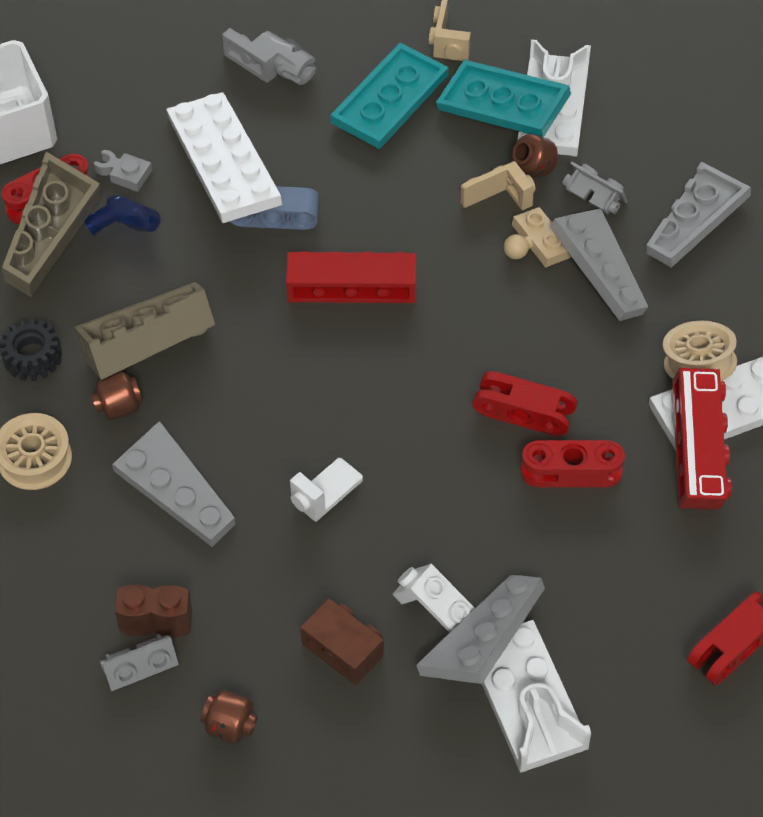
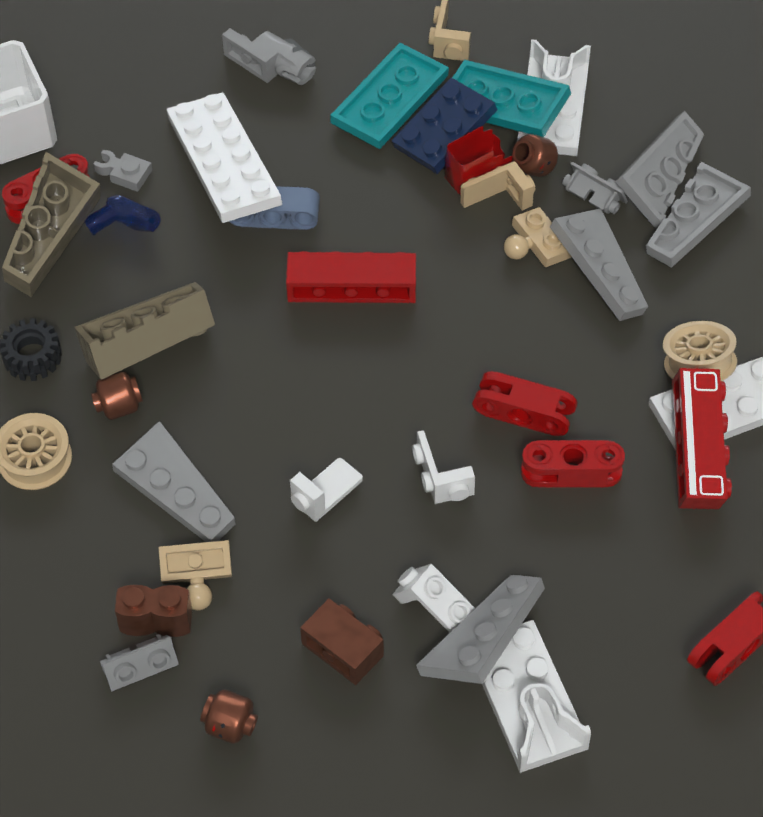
none -> tan plate [159,540,232,611]
none -> dark blue plate [391,77,497,174]
none -> white bracket [412,430,475,504]
none -> red piece [445,126,513,196]
none -> light grey wing [615,111,704,229]

